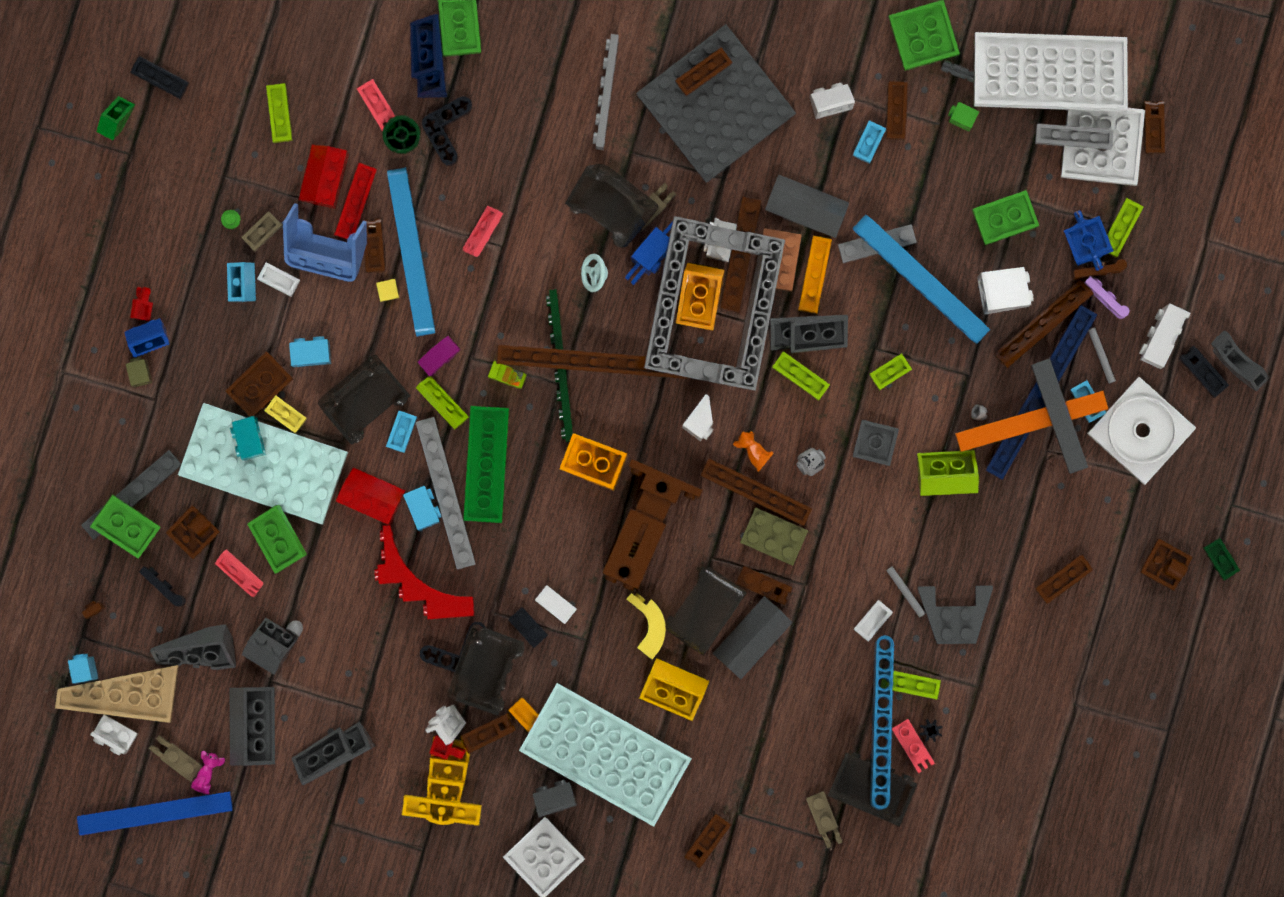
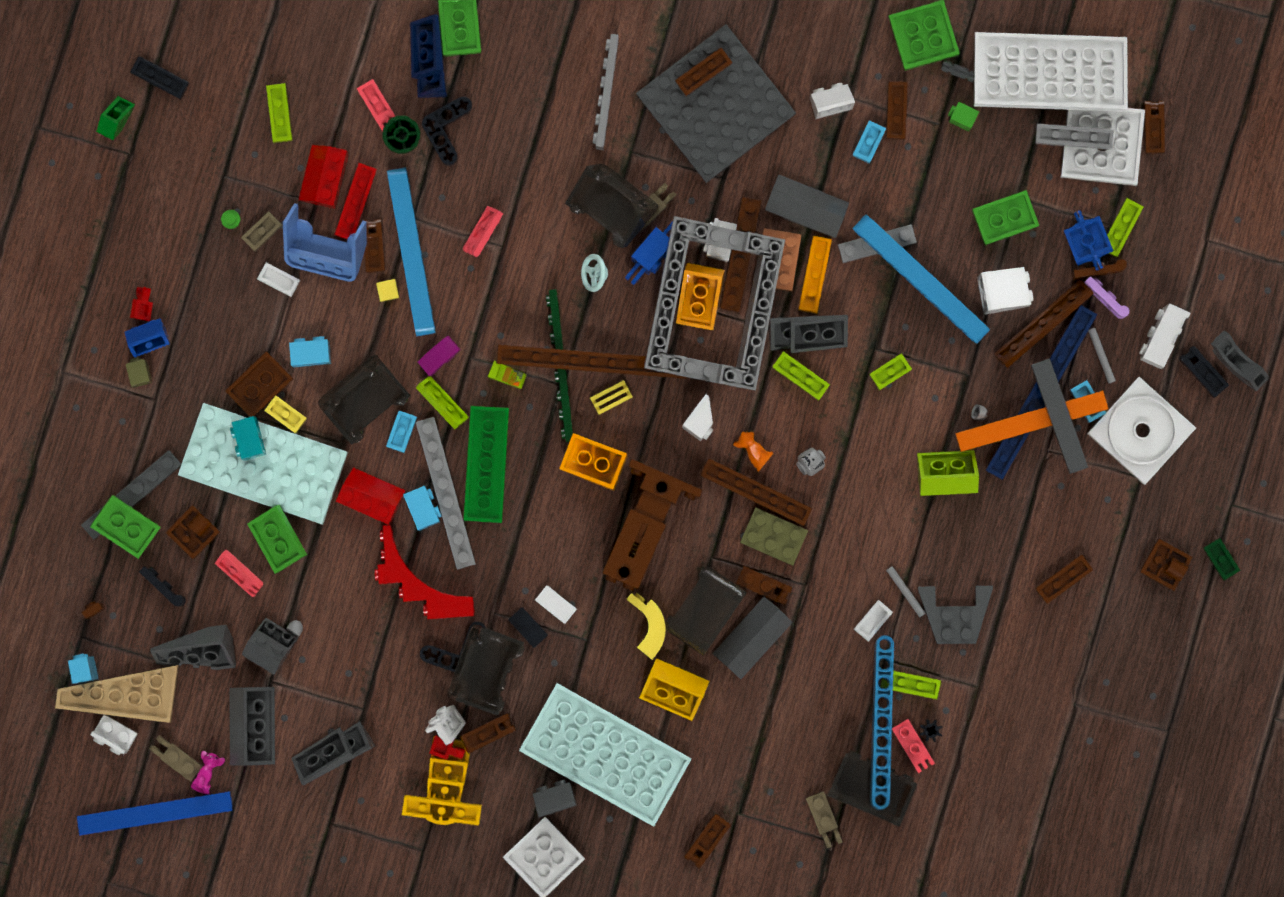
medium azure brick [227,262,256,302] -> none
light orange tile [508,697,539,732] -> none
dark grey plate [852,420,899,466] -> none
none -> light yellow tile [590,380,633,415]

